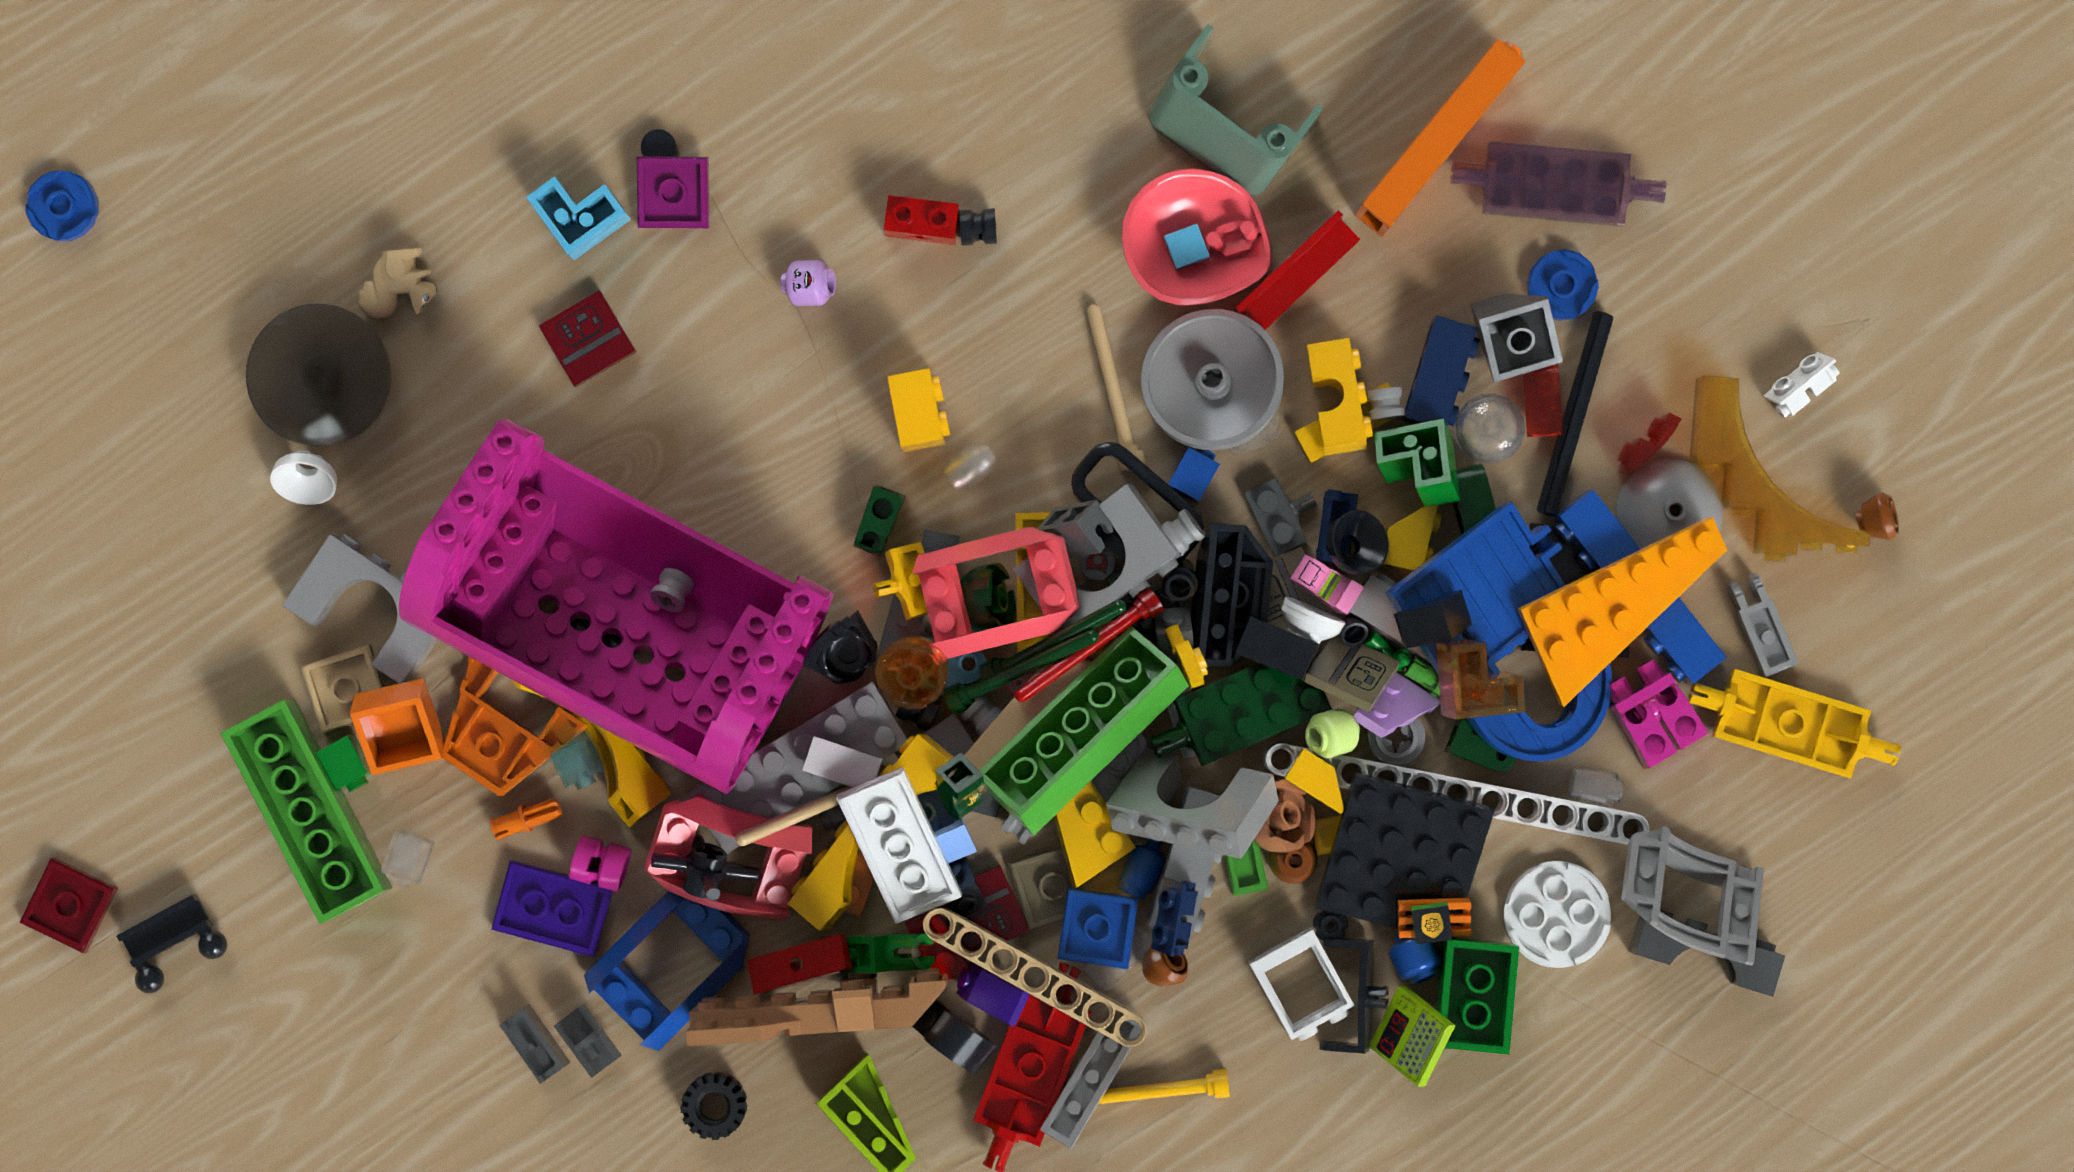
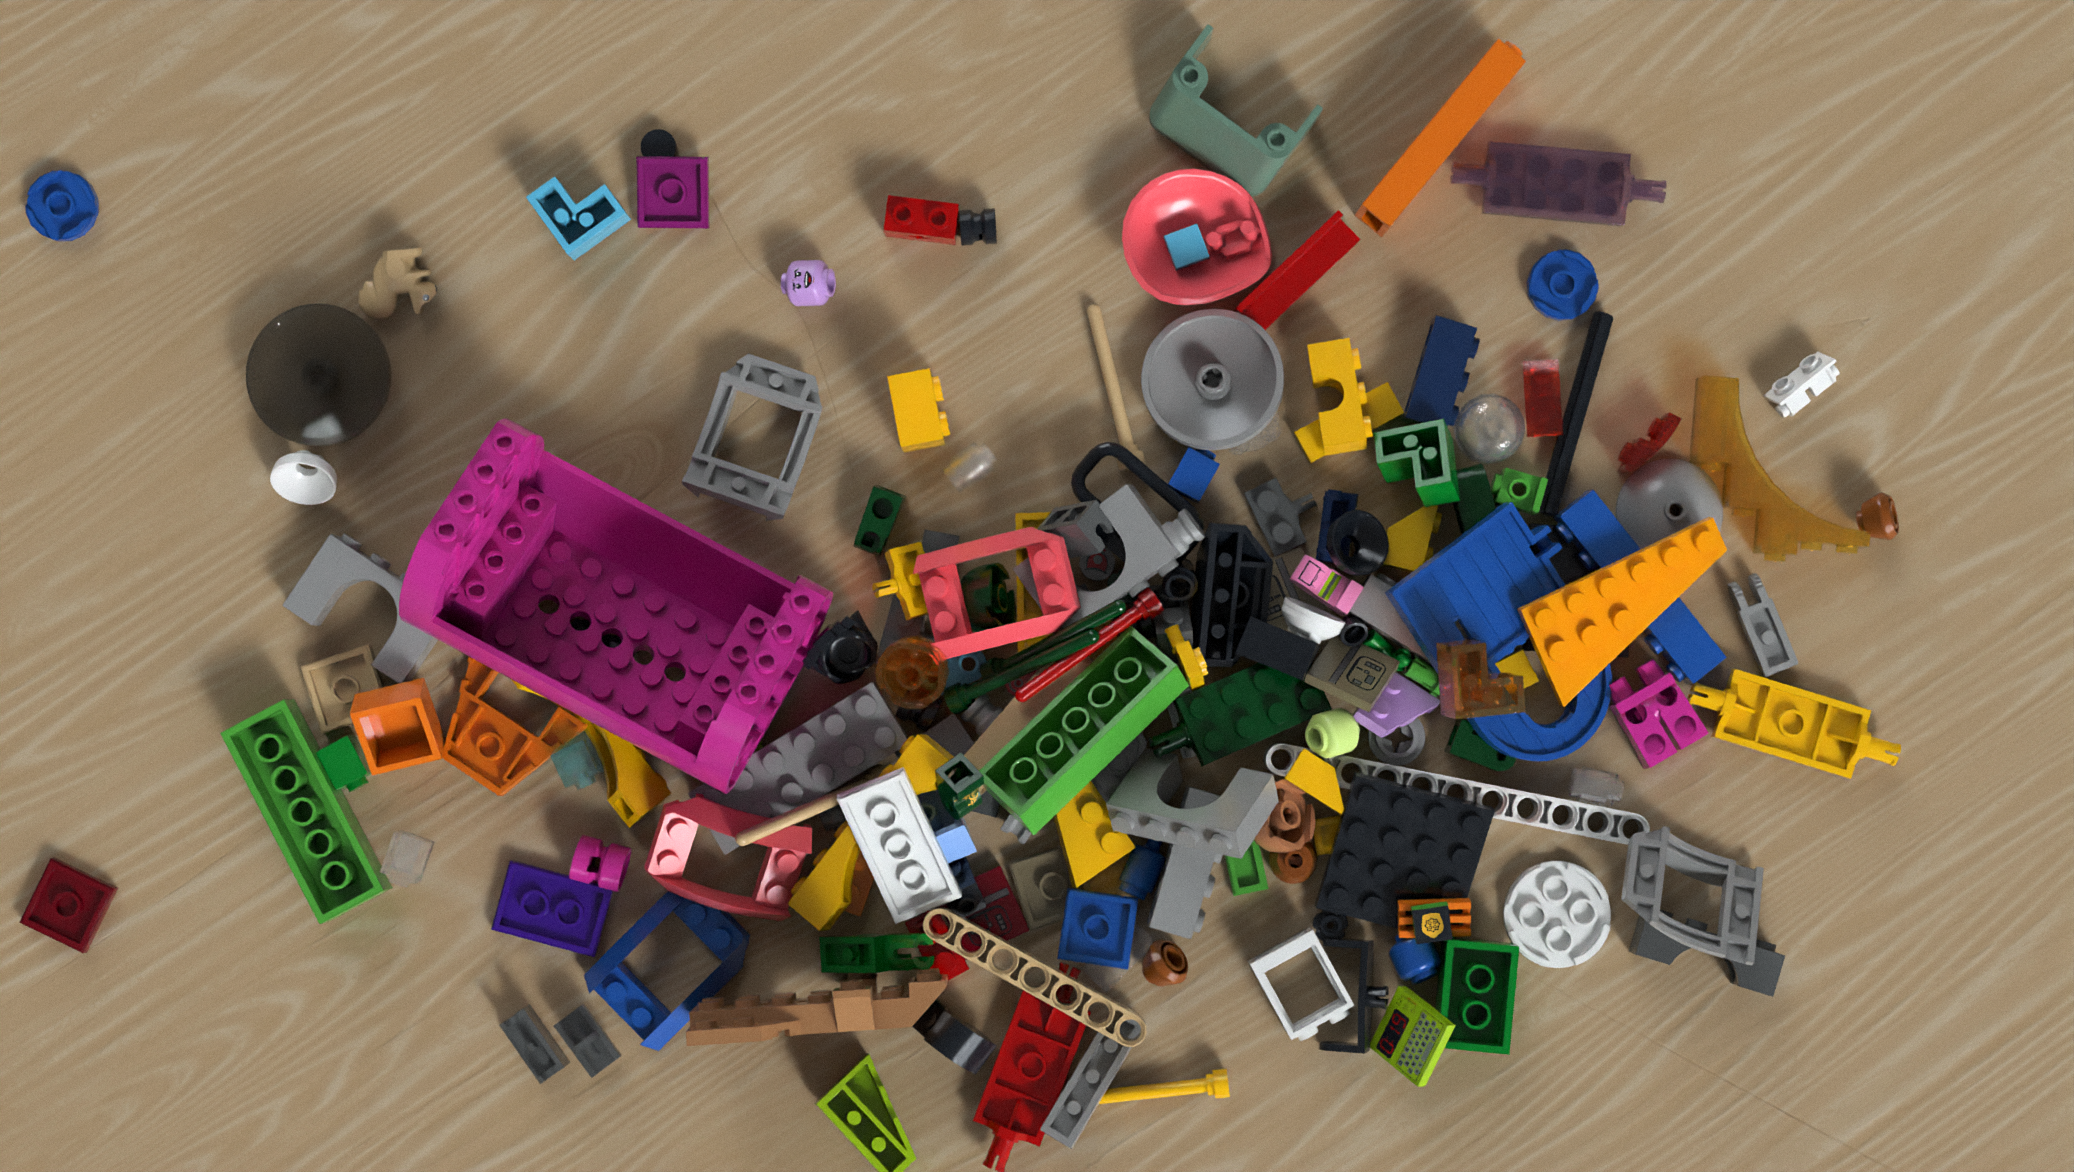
black gear [116,894,227,993] -> none
orange axle [490,798,562,840] -> none
dark red tile [539,290,637,387] -> none
light grey wheel [650,568,695,612] -> none
black bar [651,835,759,901] -> none
black tyre [680,1072,748,1140] -> none
red tile [747,933,852,995] -> none
white tile [802,736,883,788] -> none
dark purple slope [956,961,1030,1027] -> none
dark blue hinge [1151,877,1198,956] -> none
light grey wheel [1366,387,1405,421] -> none
black slope [1394,590,1472,649] -> none
dark grey slope [1470,294,1563,383] -> none
none -> light grey wedge [682,353,823,521]
none -> bright green brick [1490,468,1548,515]
none -> yellow tile [1495,649,1539,694]

